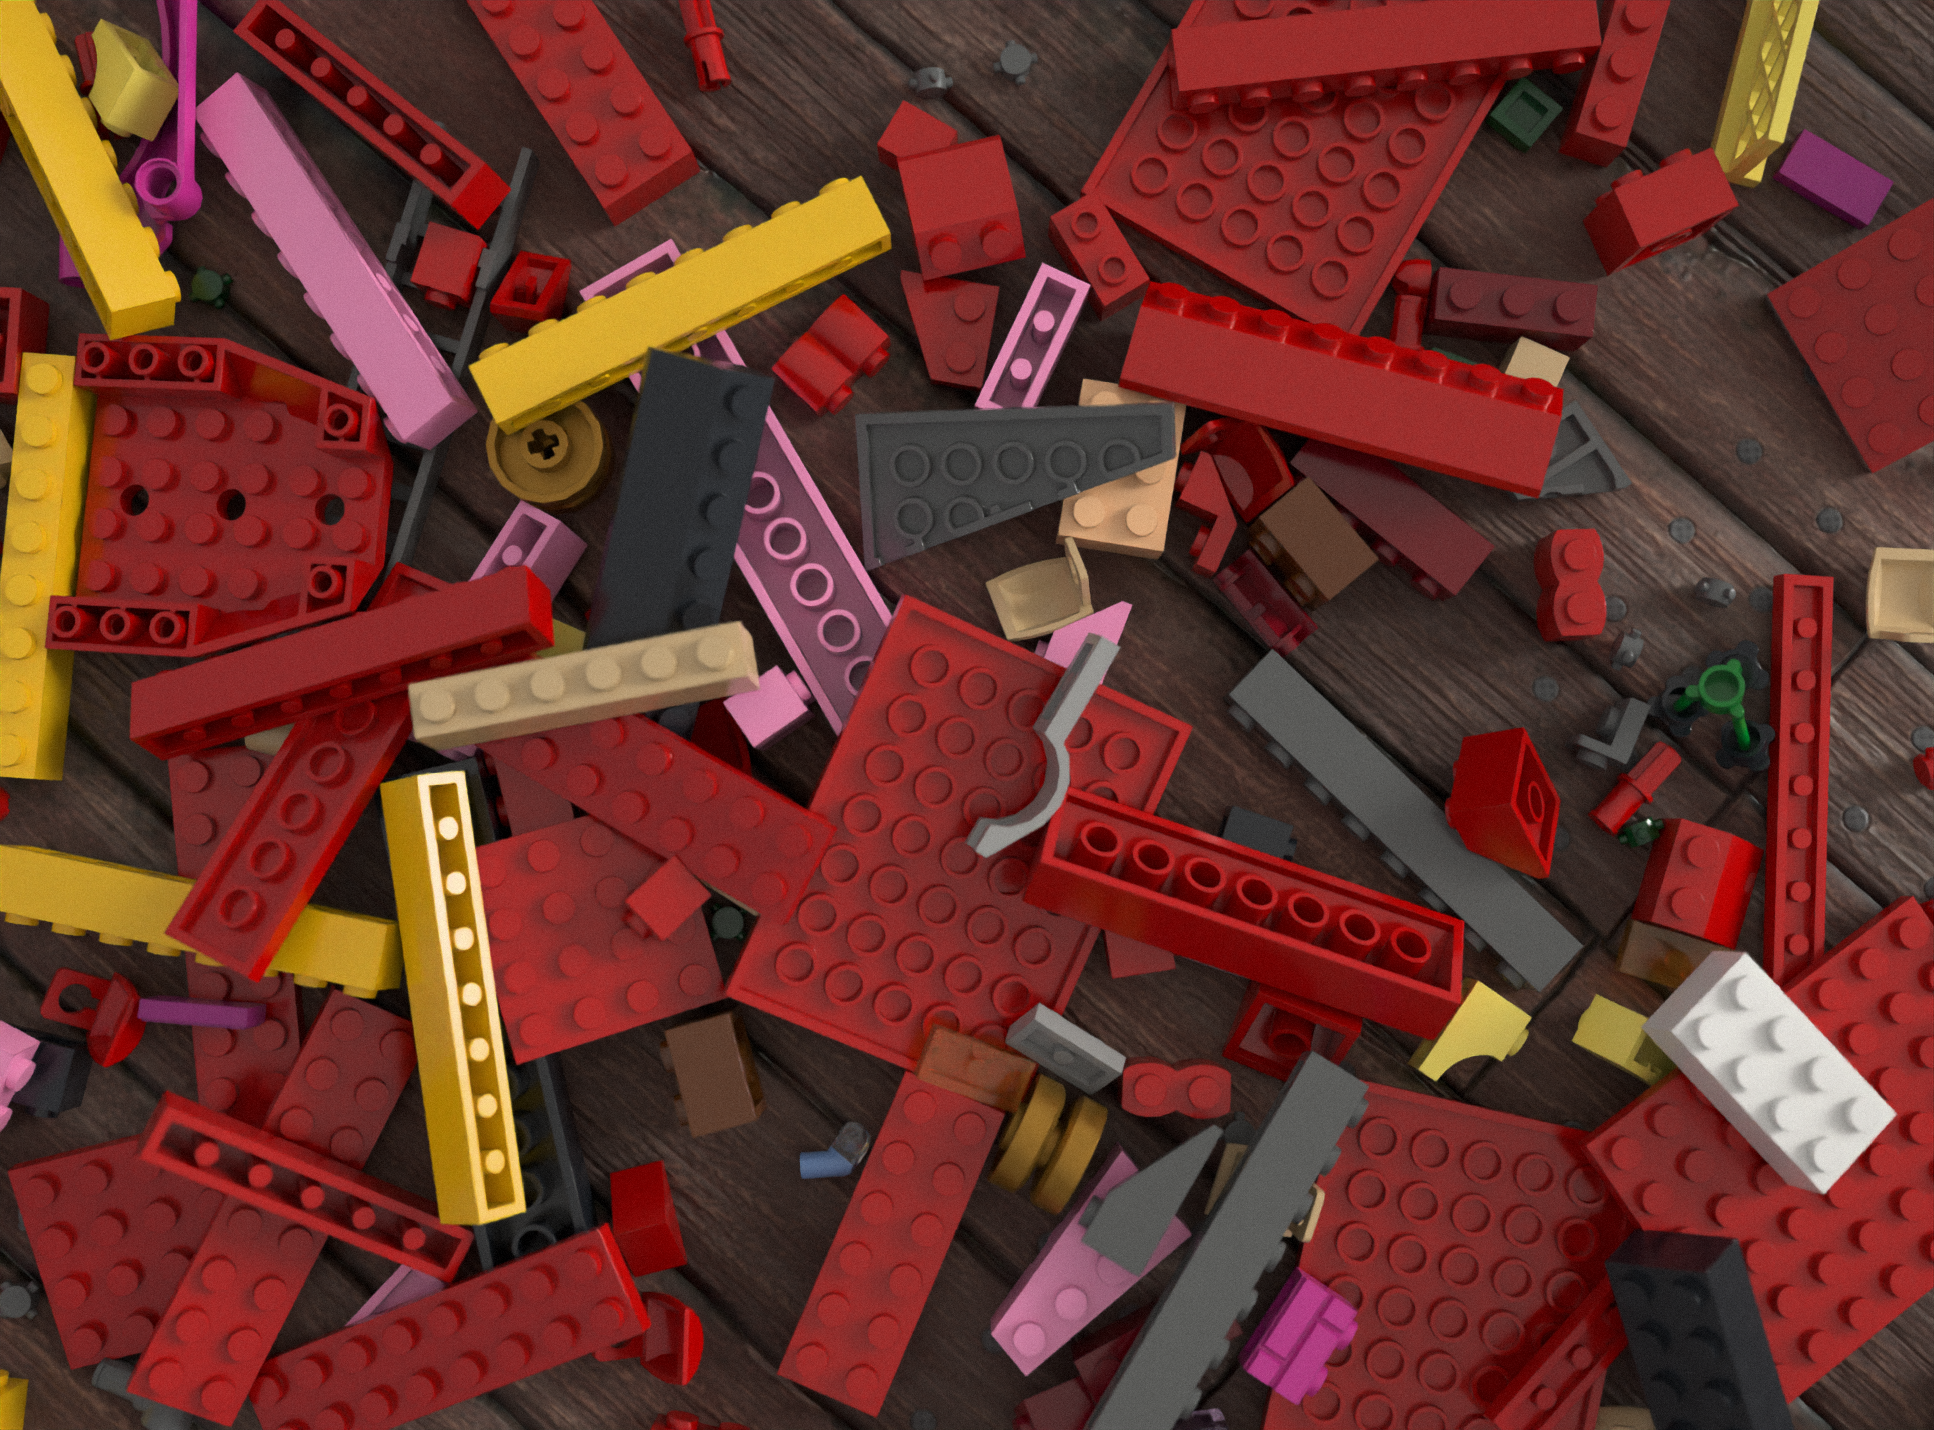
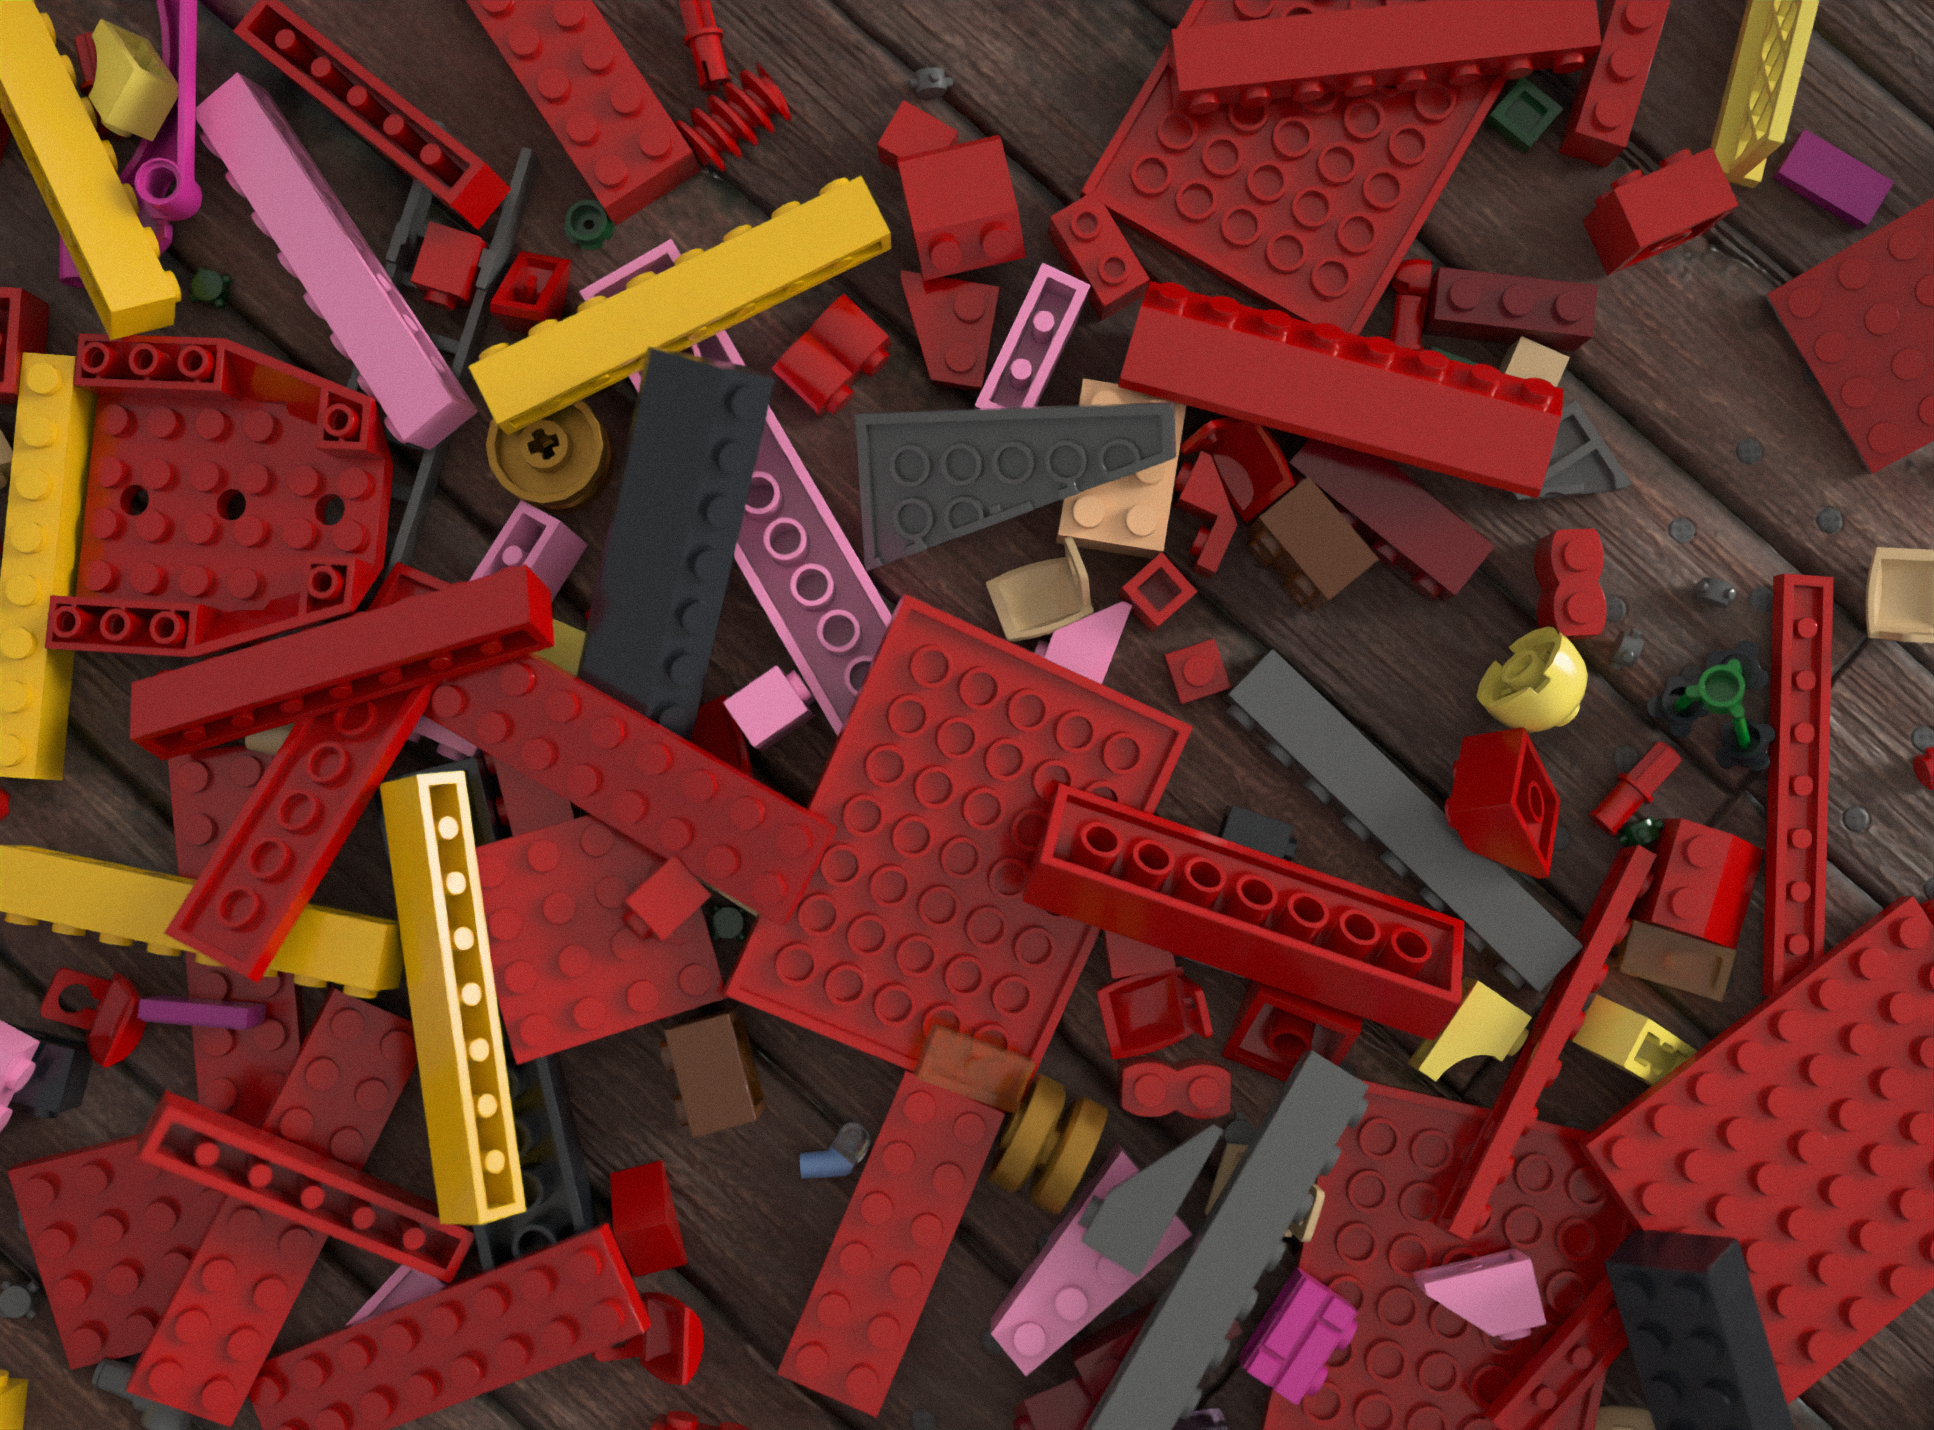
tan brick [408,621,760,751] -> none
light grey piece [965,633,1120,858] -> none
dark grey piece [993,40,1038,86] -> none
light grey plate [1005,1003,1126,1096] -> none
dark red hinge [1213,548,1318,657] -> none
dark grey bracket [1564,697,1651,771] -> none
white brick [1641,951,1897,1194] -> none
none -> dark green plate [564,200,615,251]
none -> red piece [674,61,792,172]
none -> red piece [1095,965,1213,1060]
none -> red brick [1117,552,1198,633]
none -> red plate [1163,638,1231,705]
none -> bright pink slope [1412,1248,1546,1340]
none -> red plate [1434,845,1657,1241]
none -> light yellow cylinder [1477,626,1588,733]

